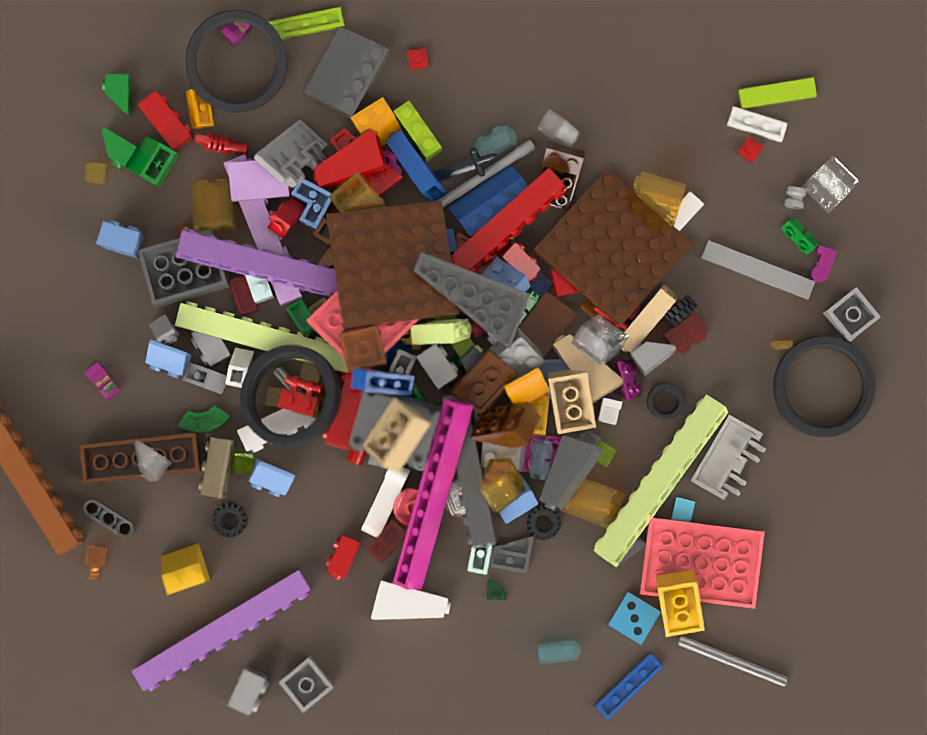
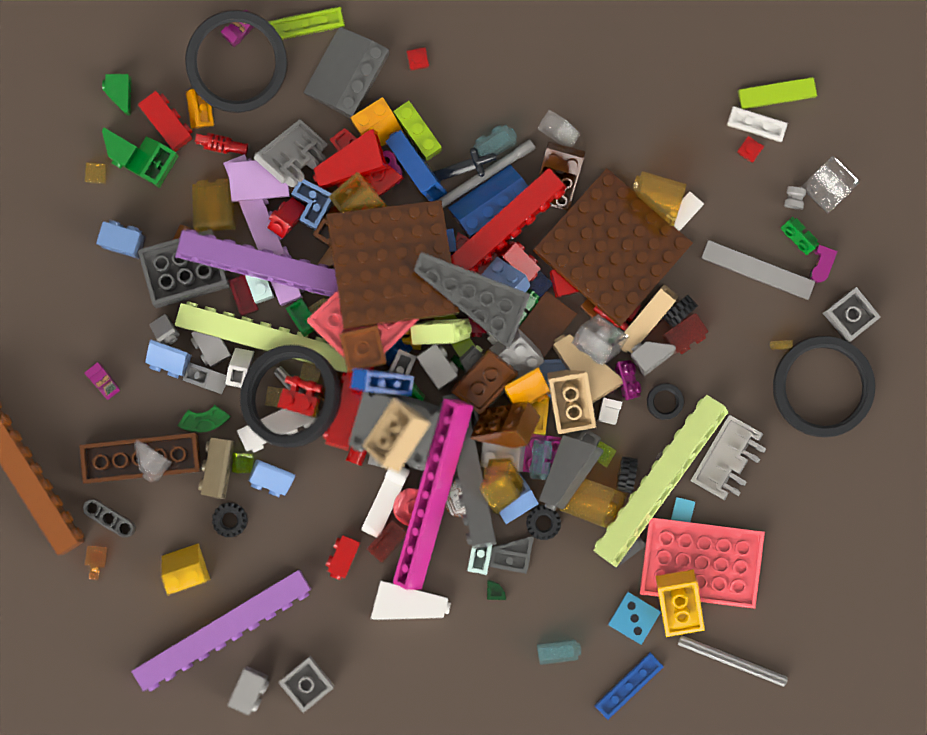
none -> black tyre [616,456,638,493]

